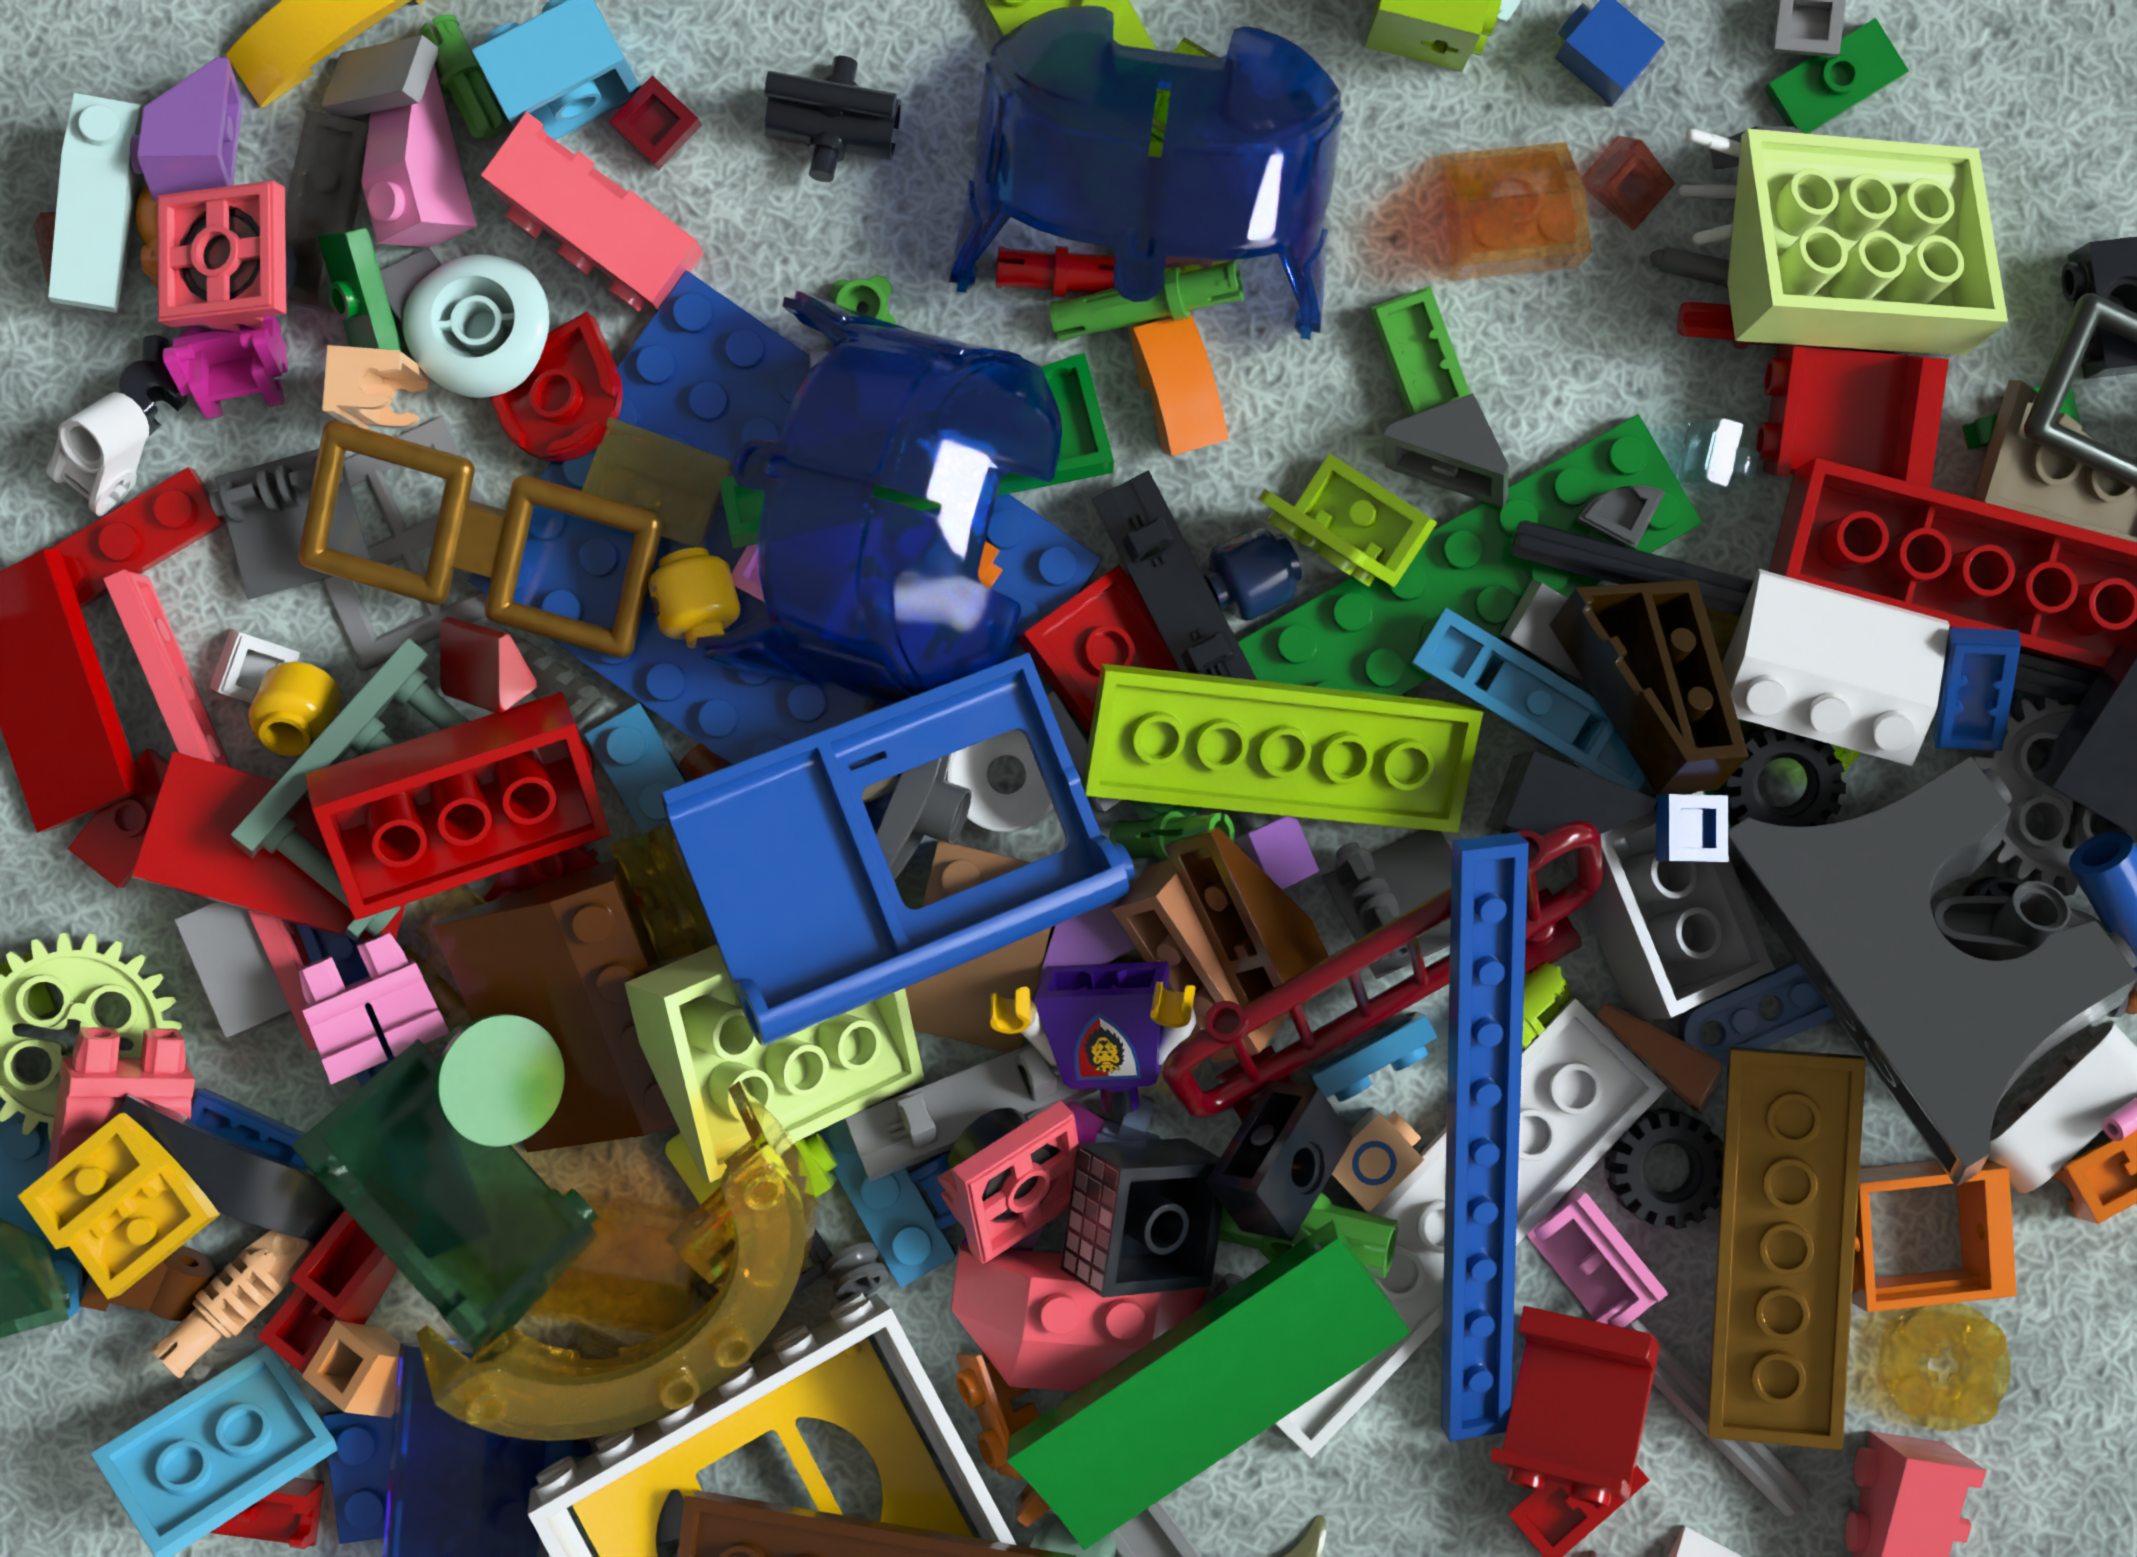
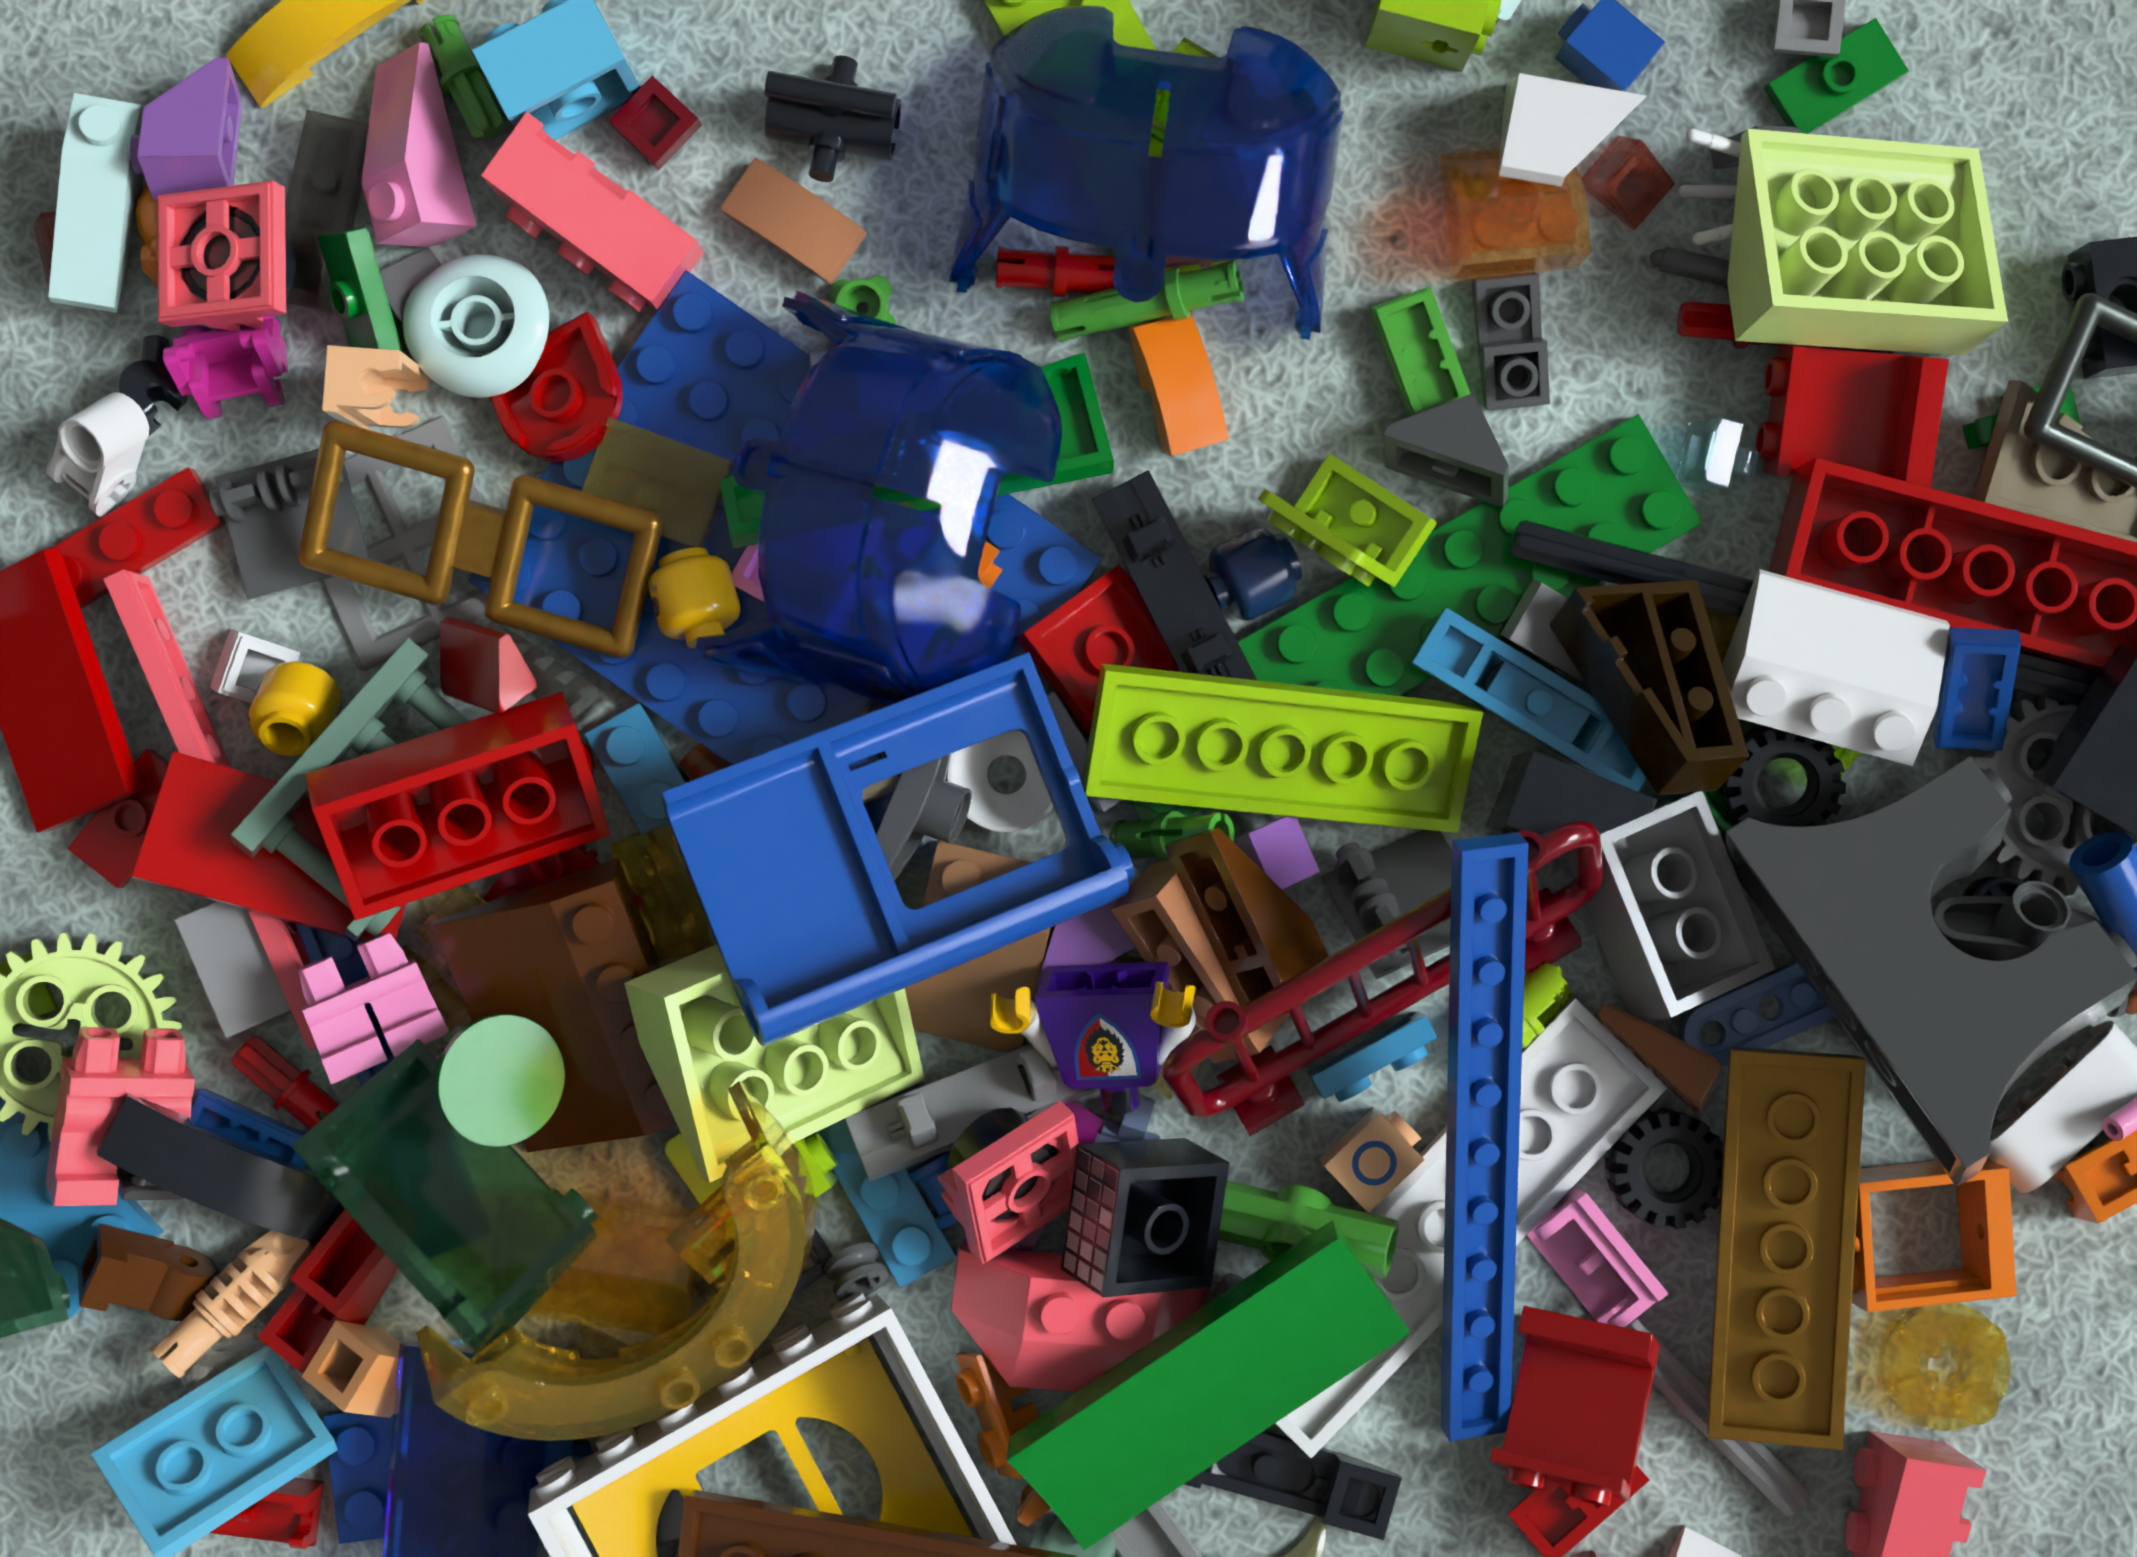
yellow slope [17,1113,220,1299] -> none
light grey tile [321,35,439,119] -> none
black brick [1206,1080,1353,1241] -> none
dark grey tile [1575,485,1665,549] -> none
tile [1656,794,1728,862] -> none
none -> red axle [232,1036,353,1145]
none -> nougat slope [719,157,867,285]
none -> black slope [1184,1430,1402,1540]
none -> dark grey slope [1471,272,1550,411]
none -> white slope [1498,73,1647,187]

